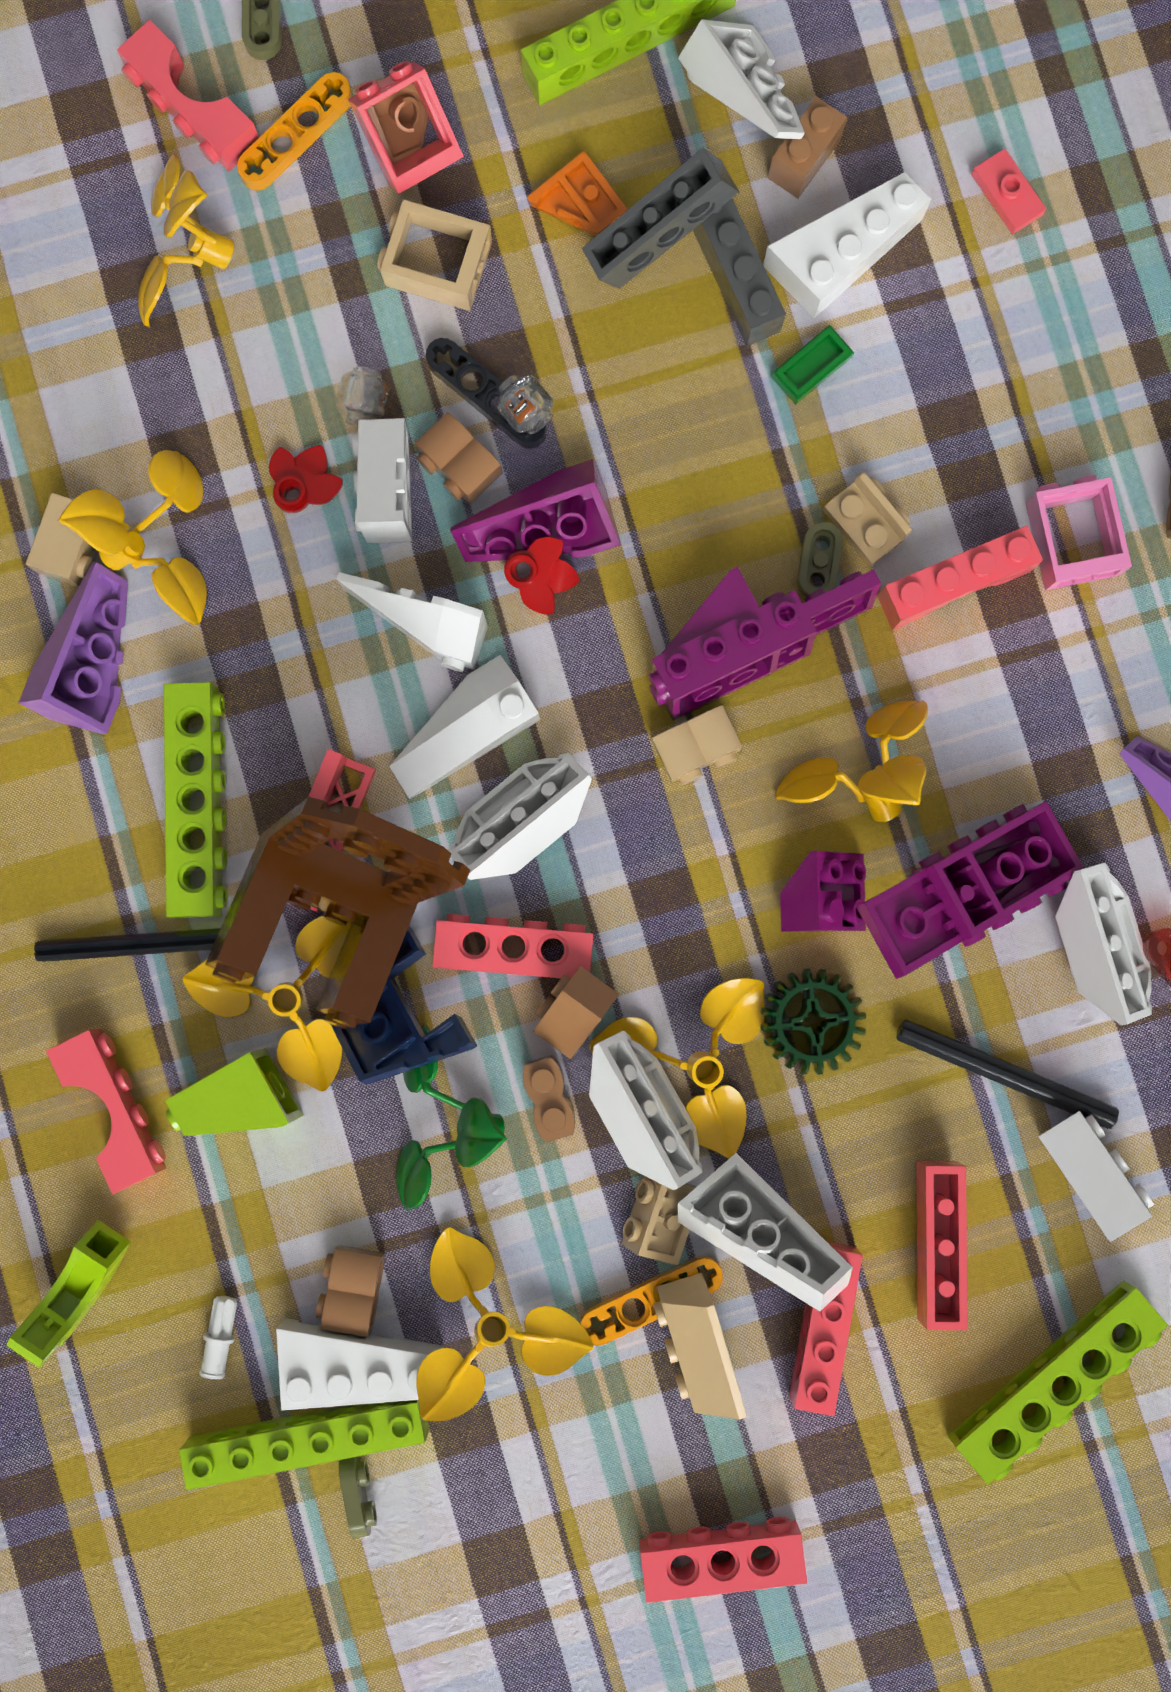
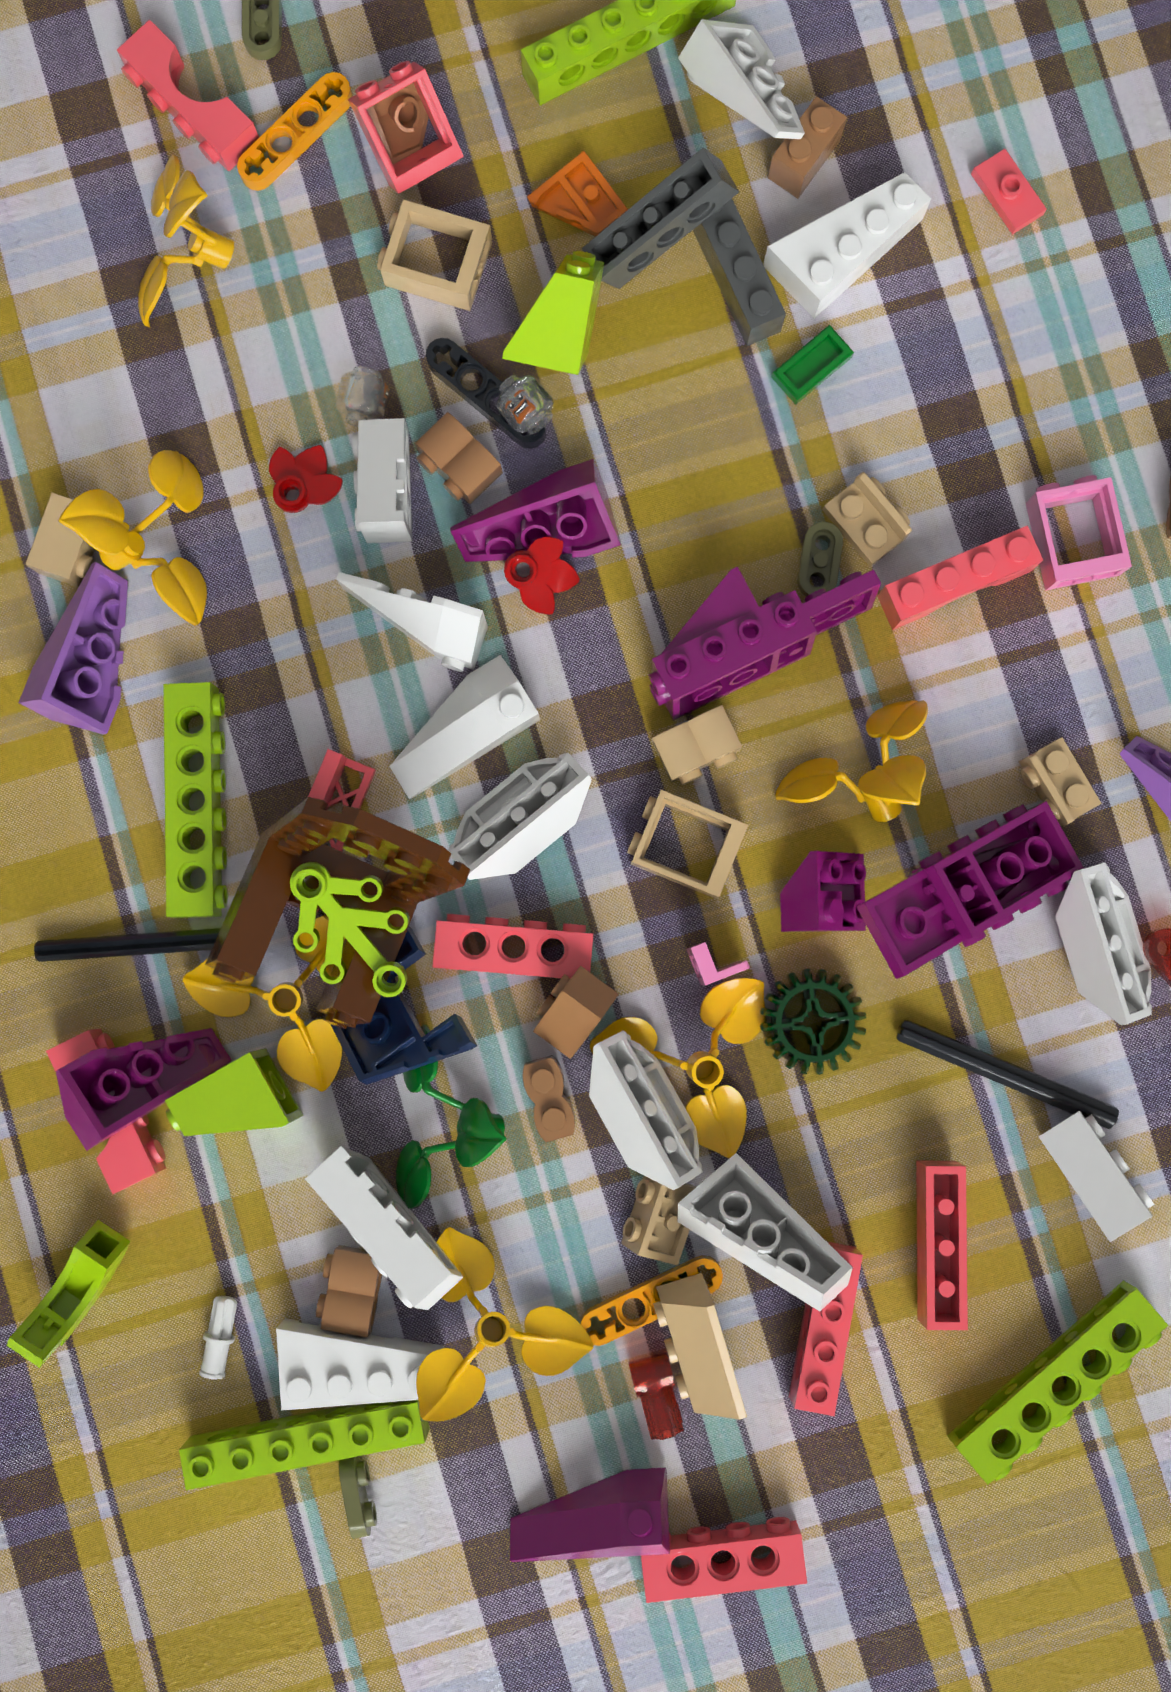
none -> magenta wedge [56,1028,232,1151]
none -> lime plant [290,862,410,997]
none -> white wedge [305,1146,463,1310]
none -> lime slope [502,251,604,375]
none -> magenta wedge [510,1467,670,1562]
none -> tan window [627,790,748,899]
none -> clear red piece [628,1352,684,1440]
none -> bright pink panel [686,942,750,986]
none -> tan bracket [1018,737,1102,826]

